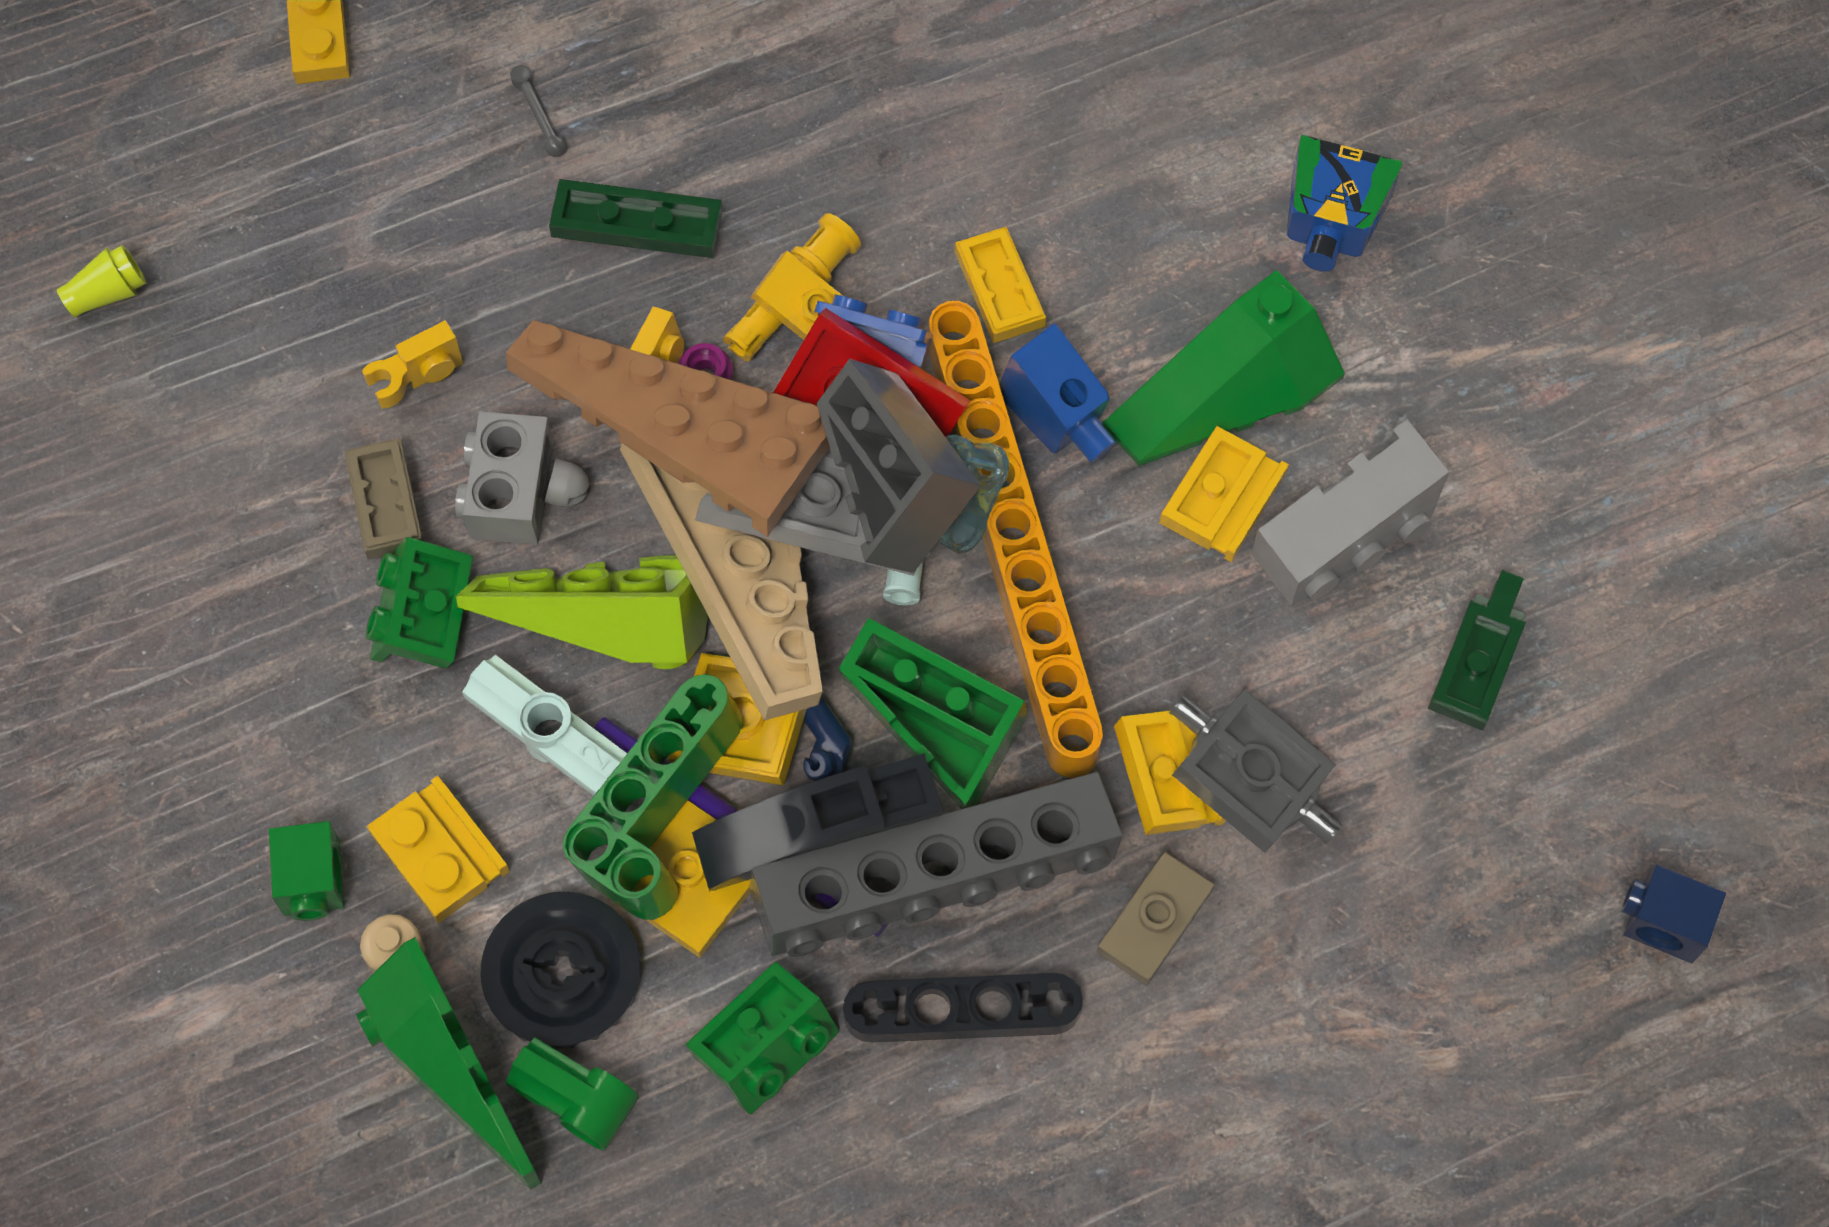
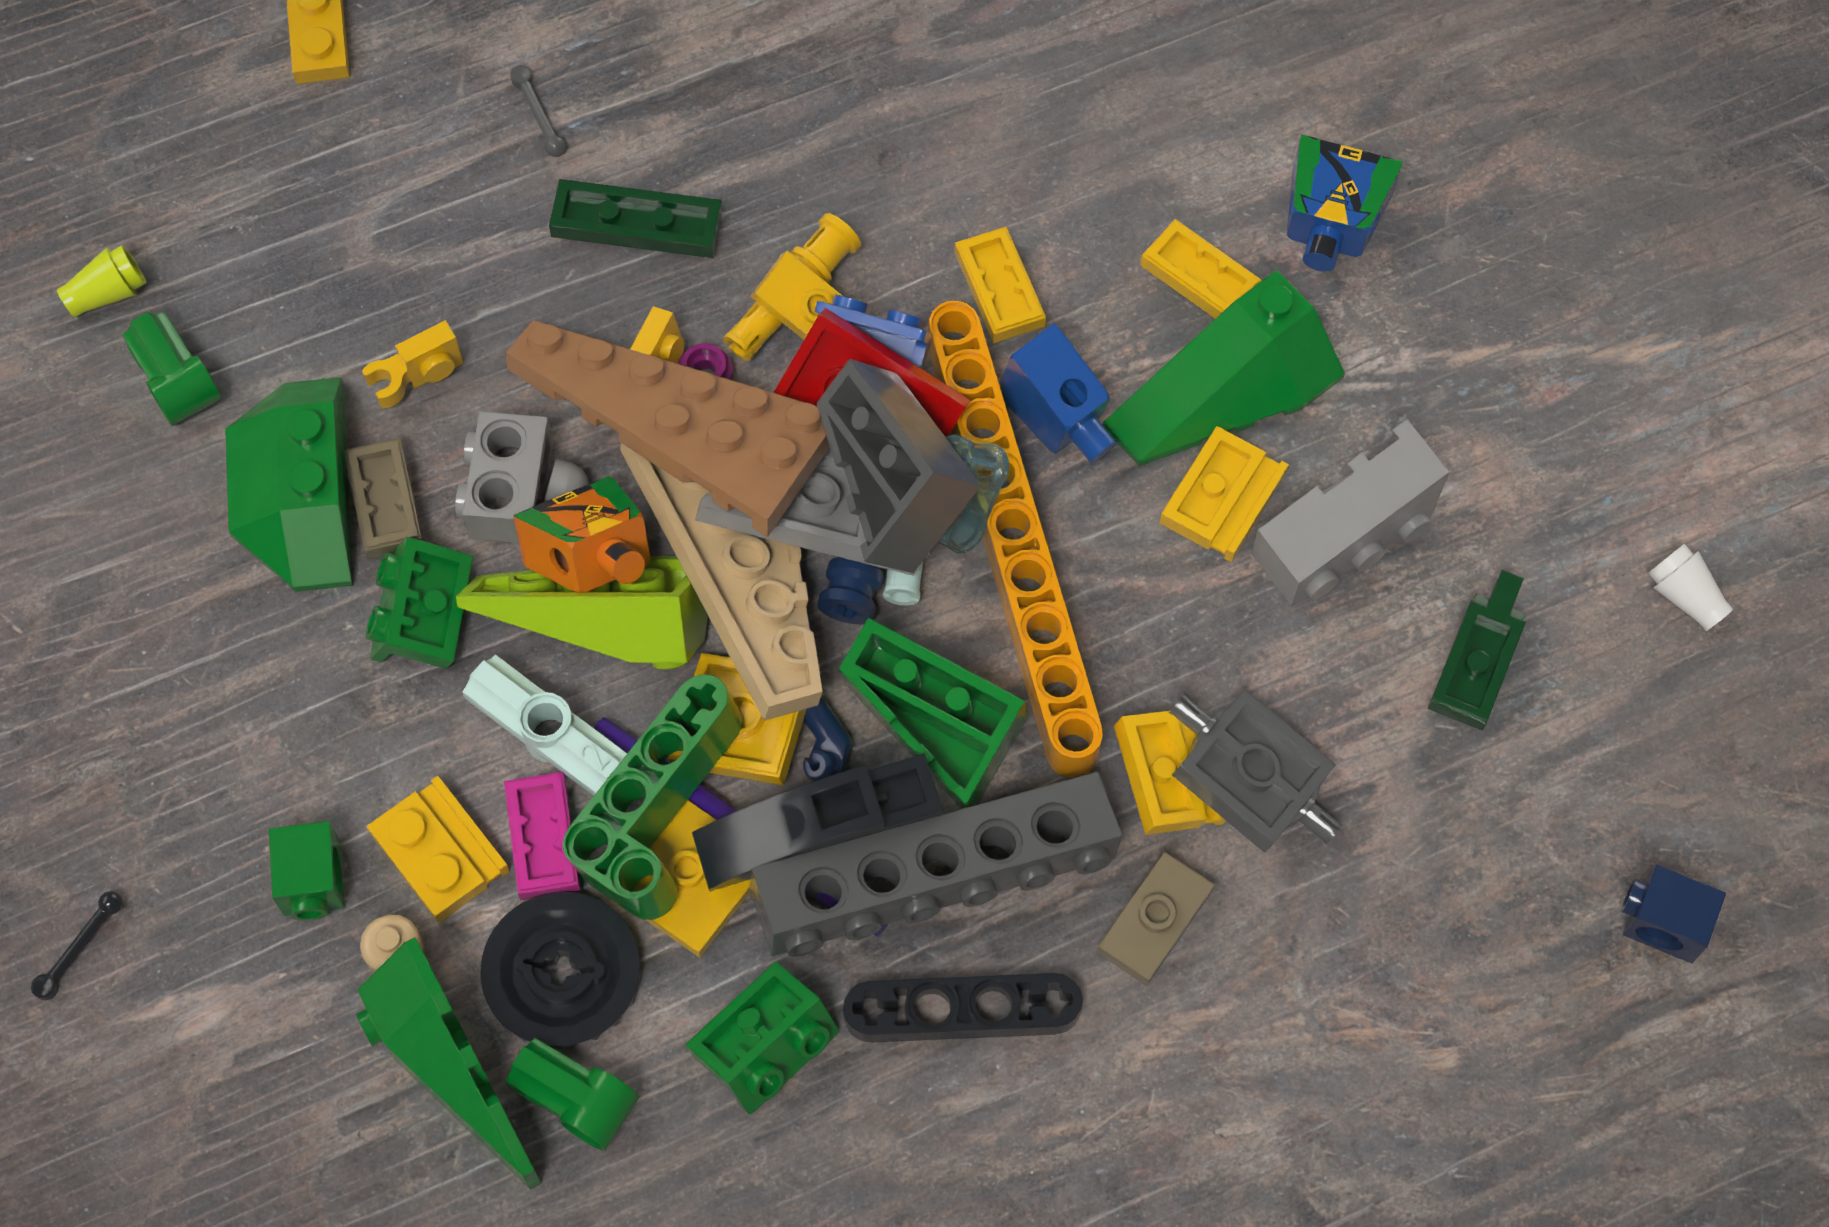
none -> black hinge [31,891,123,1001]
none -> green piece [122,312,222,426]
none -> green wedge [225,377,353,592]
none -> dark pink plate [504,772,580,901]
none -> orange torso [513,476,651,593]
none -> dark blue wheel [817,557,884,625]
none -> yellow plate [1140,219,1262,319]
none -> white cone [1648,544,1733,631]

